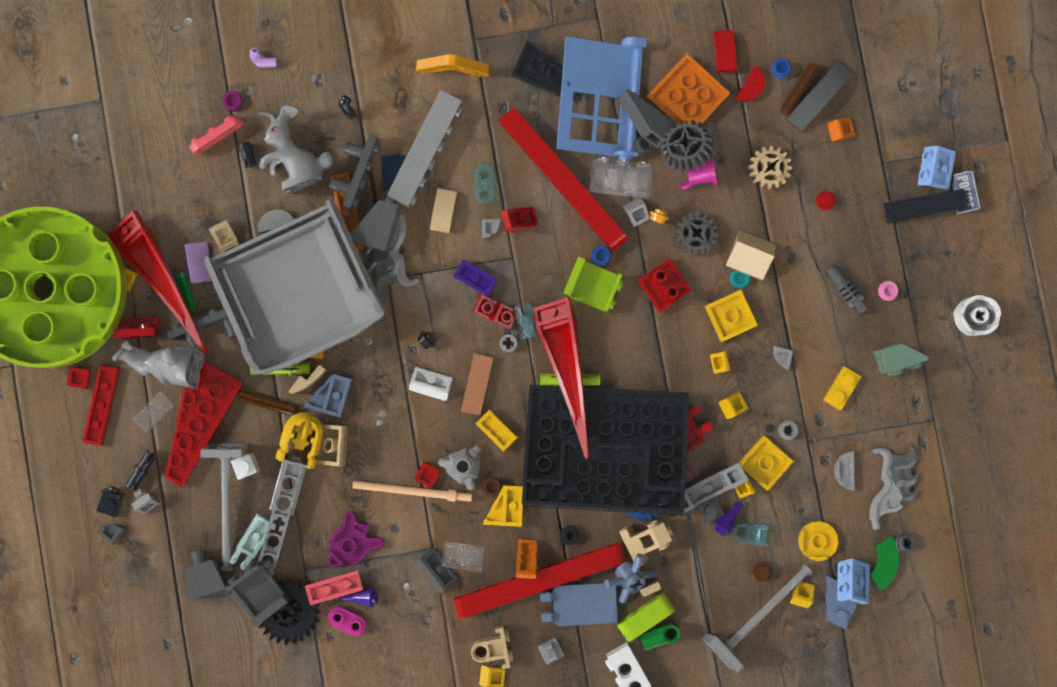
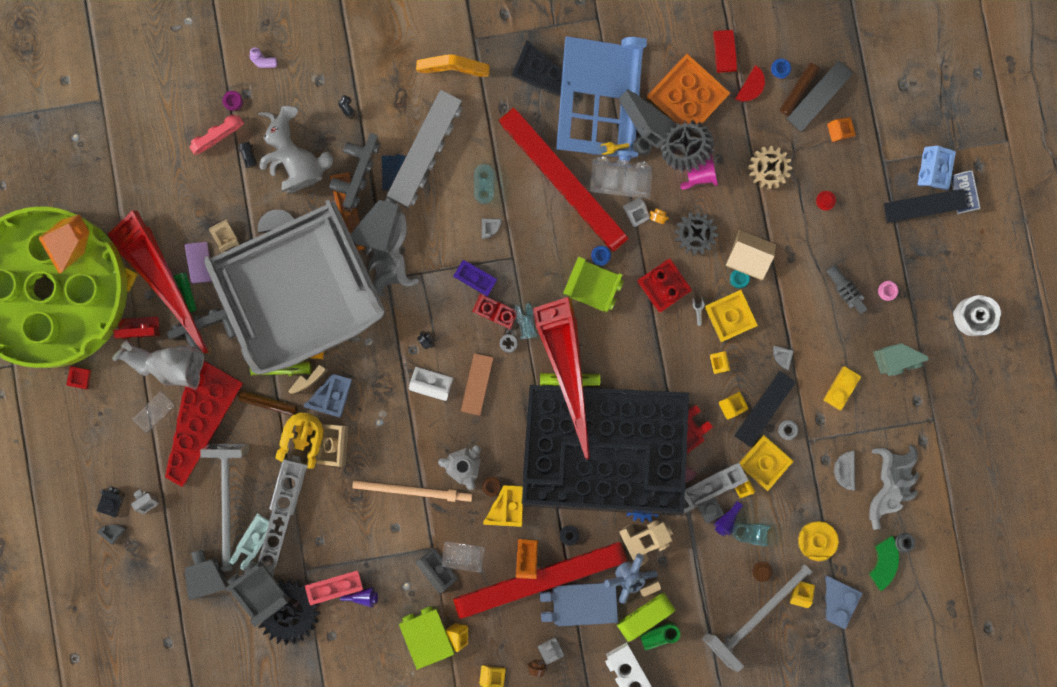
red tile [82,364,121,446] -> none
black pin [125,450,157,491] -> none
white brick [231,453,261,480] -> none
magenta tile [328,511,384,568] -> none
dark pink plate [328,606,367,636] -> none
red tile [414,462,441,489] -> none
tan slope [430,188,457,233] -> none
tan pin [471,625,514,669] -> none
yellow plate [475,409,518,452] -> none
red slope [501,206,538,233] -> none
light blue bracket [837,559,870,605] -> none
none -> orange slope [39,214,89,273]
none -> lime panel [399,606,455,670]
none -> yellow slope [446,623,468,652]
none -> reddish brown plate [527,660,548,677]
none -> yellow hand [600,142,629,155]
none -> light grey hand [692,296,705,325]
none -> black tile [734,371,796,447]

